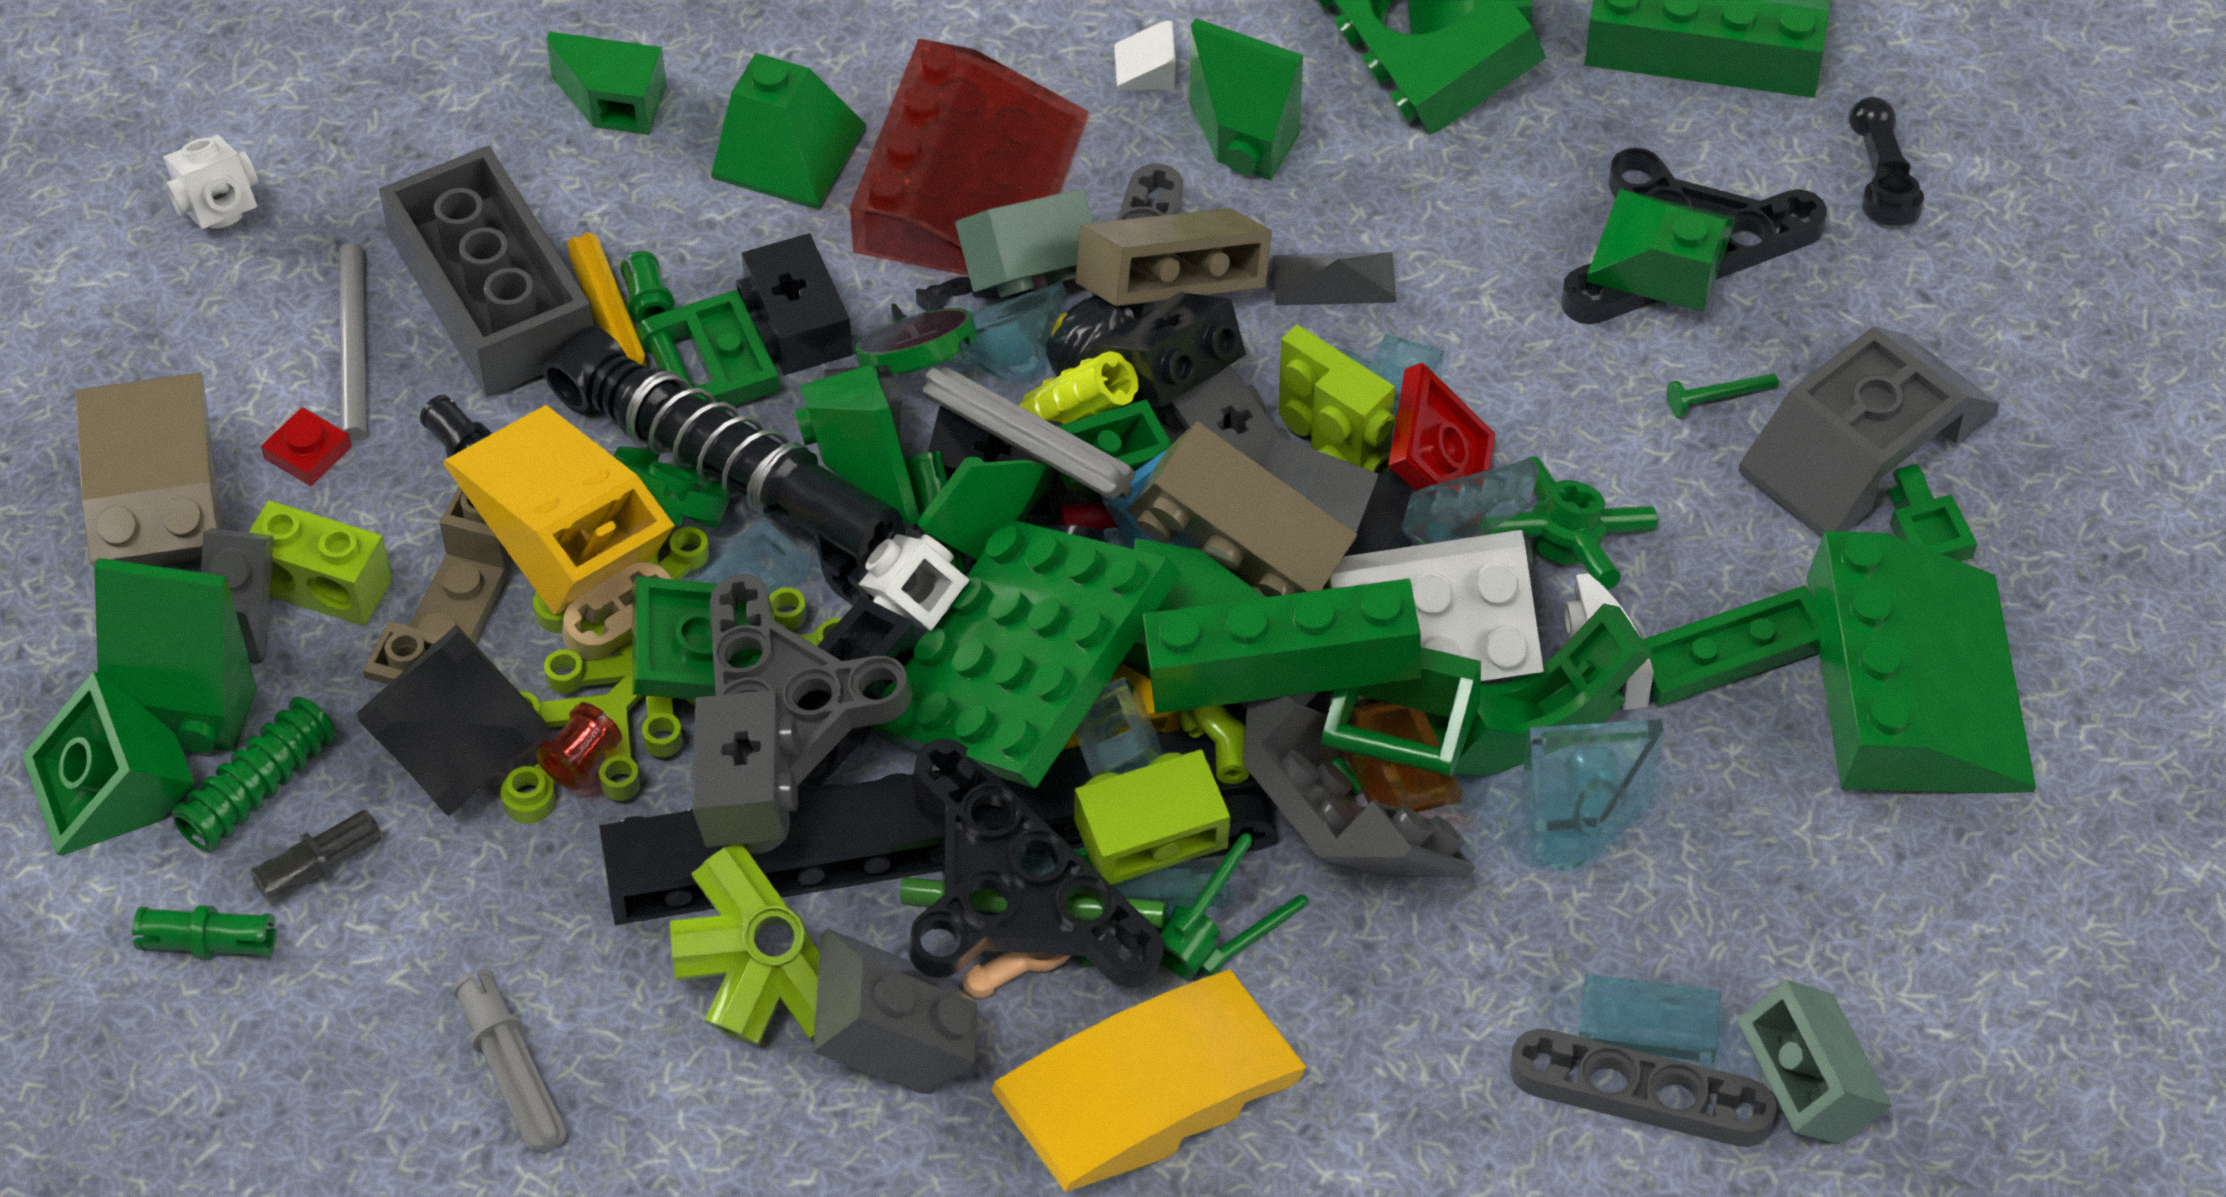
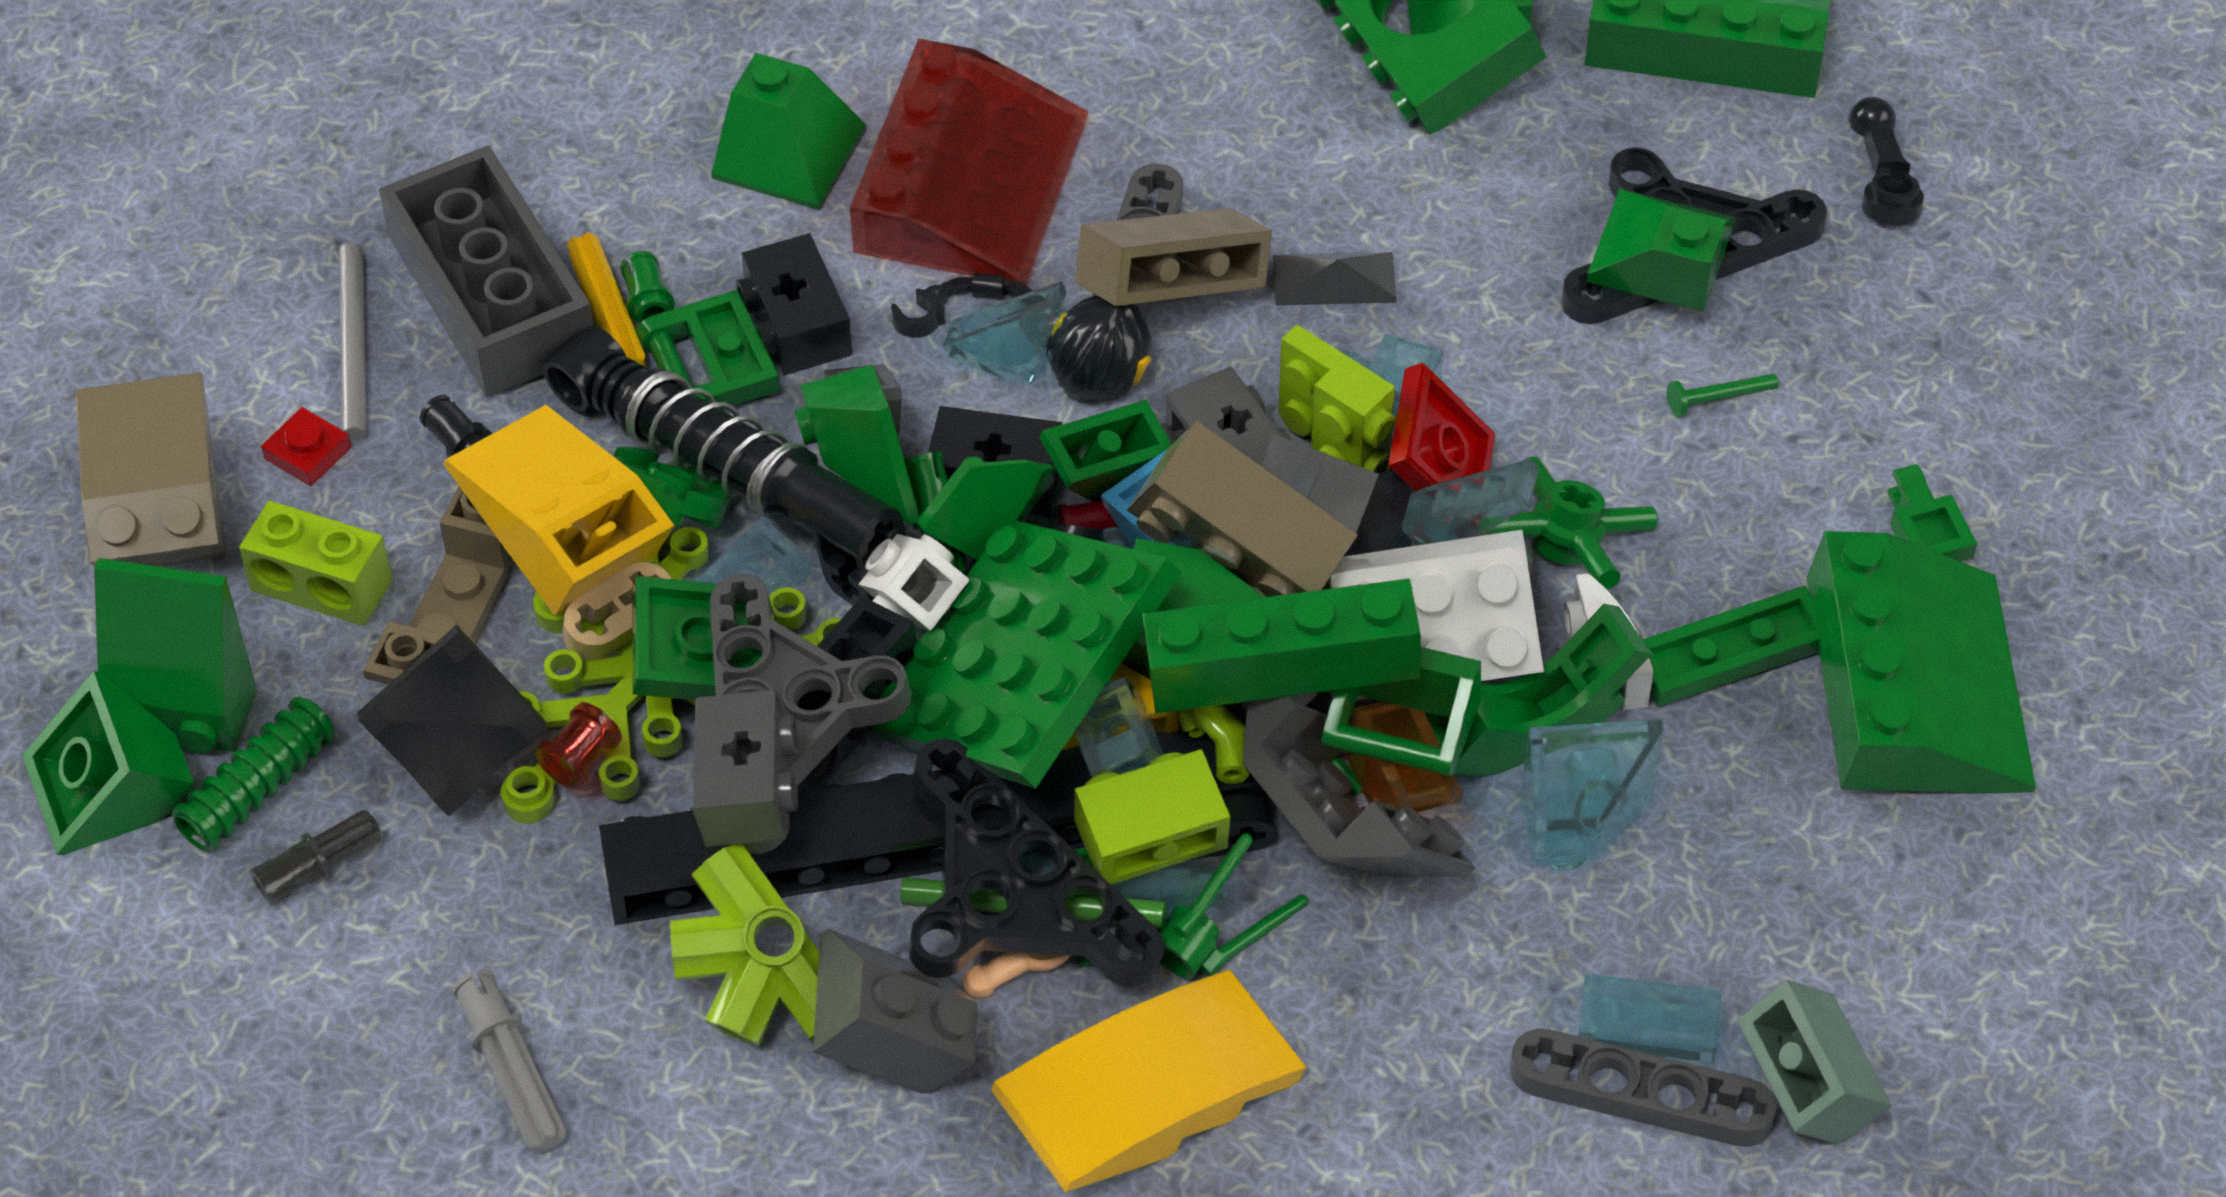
green pin [132,905,276,959] -> none
white brick [163,135,258,229] -> none
dark grey slope [201,528,274,663] -> none
green slope [546,31,667,135] -> none
tile [855,308,977,376] -> none
light grey axle [923,367,1135,500] -> none
sand green brick [955,189,1093,298] -> none
neon yellow axle [1019,351,1138,425] -> none
black brick [1095,292,1246,408] -> none
white slope [1114,20,1175,91] -> none
green slope [1189,18,1303,181] -> none
dark grey slope [1738,326,1999,536] -> none

